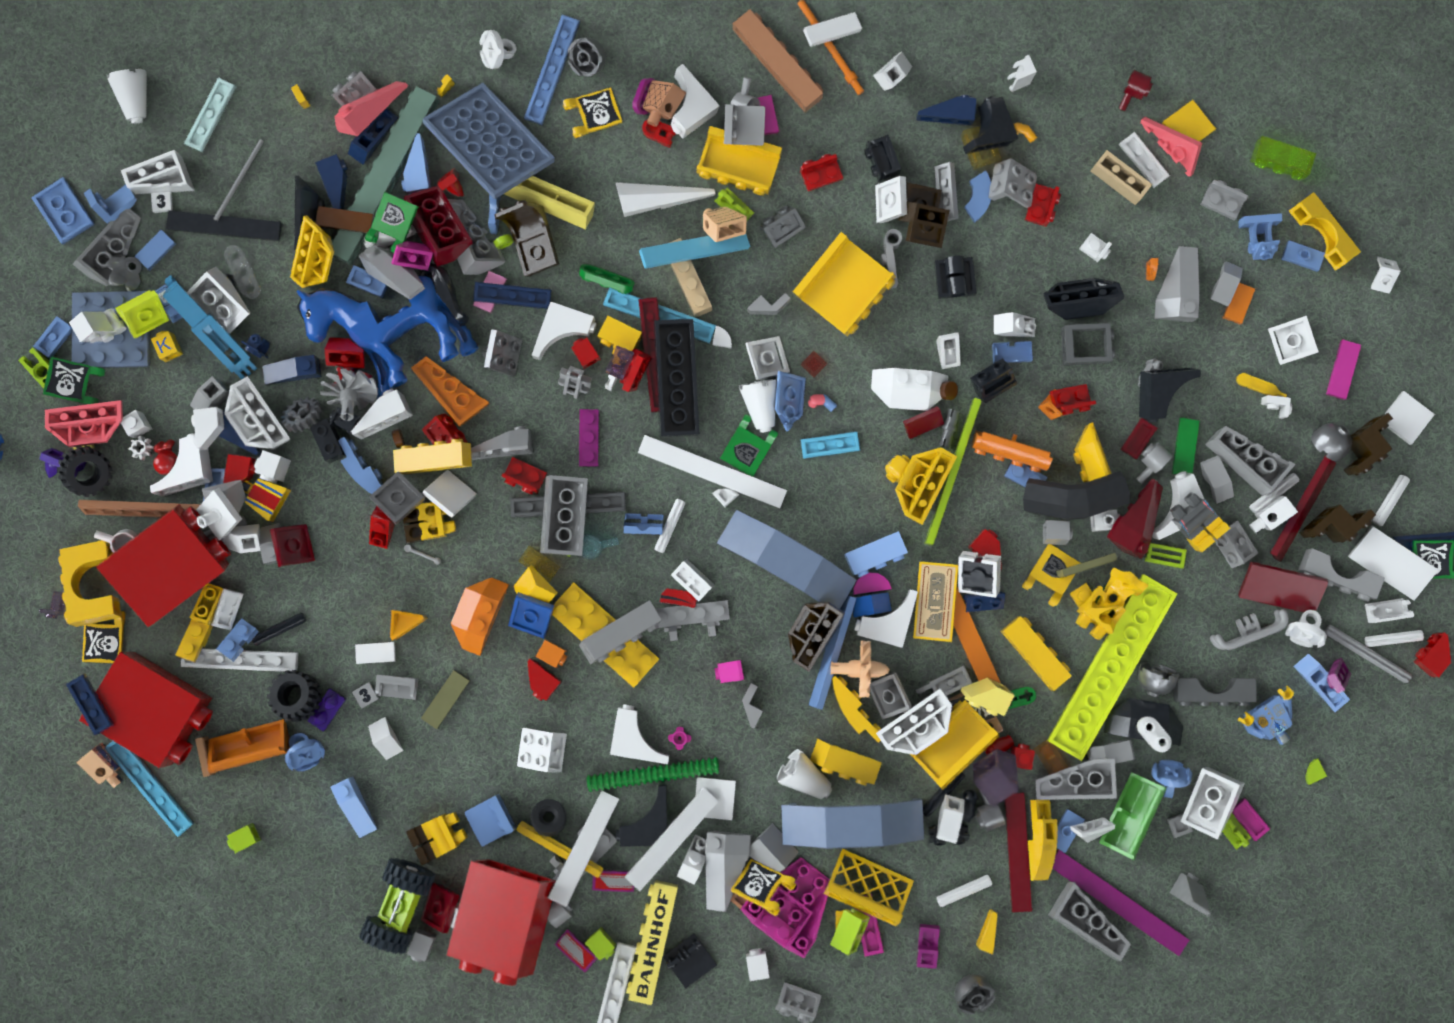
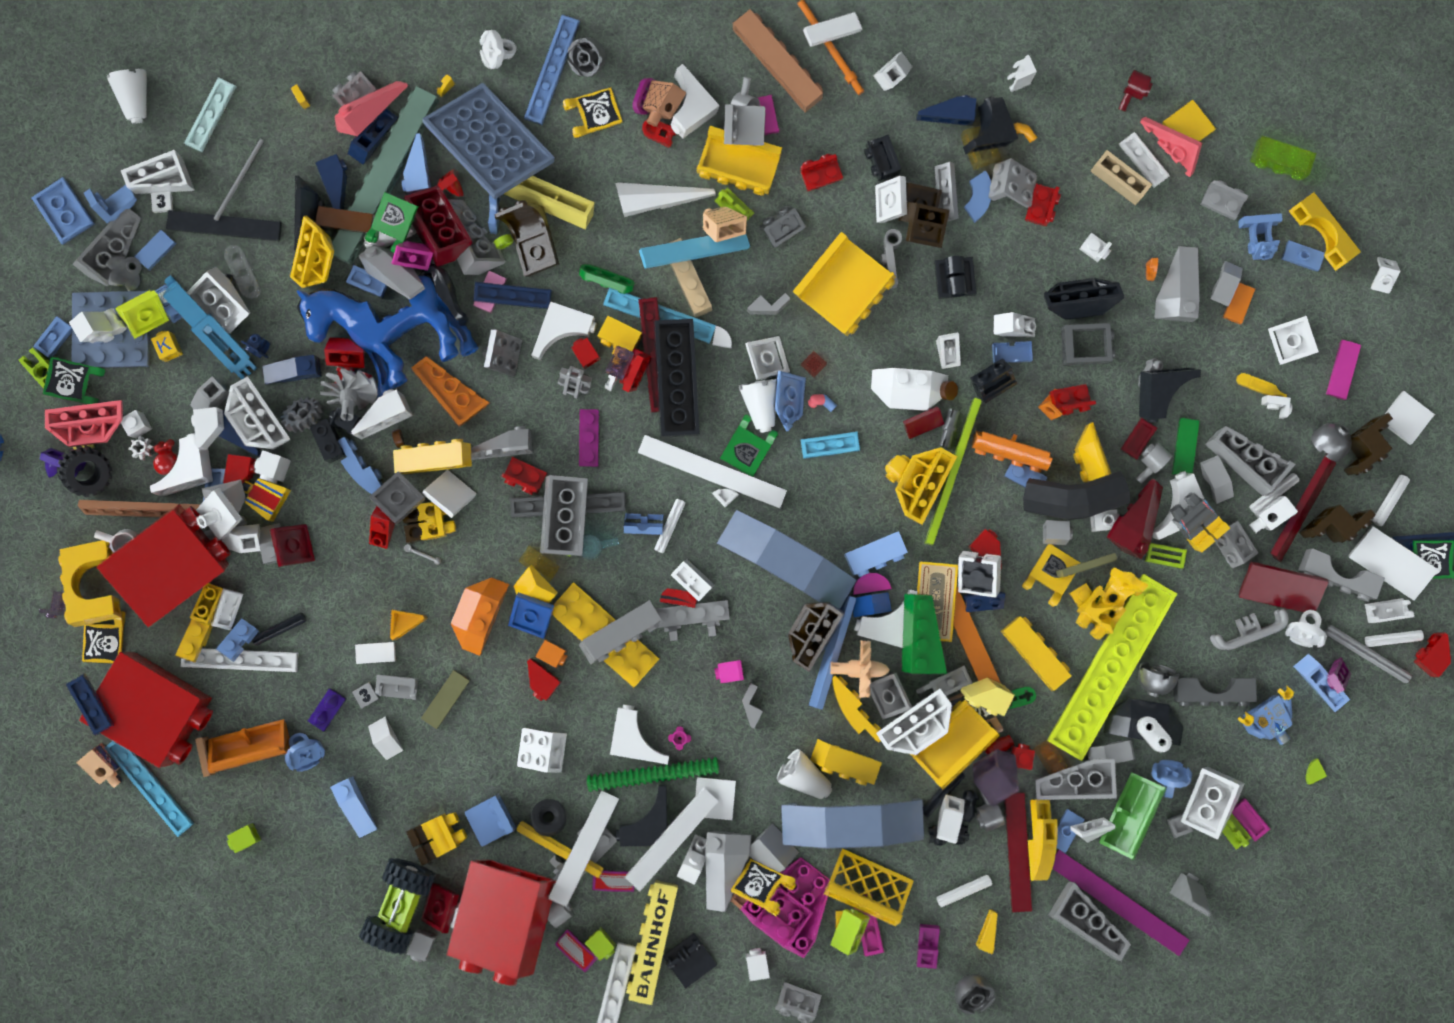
black tyre [267,670,322,722] -> none
red bracket [422,413,468,445] -> none
none -> green wedge [902,593,947,674]

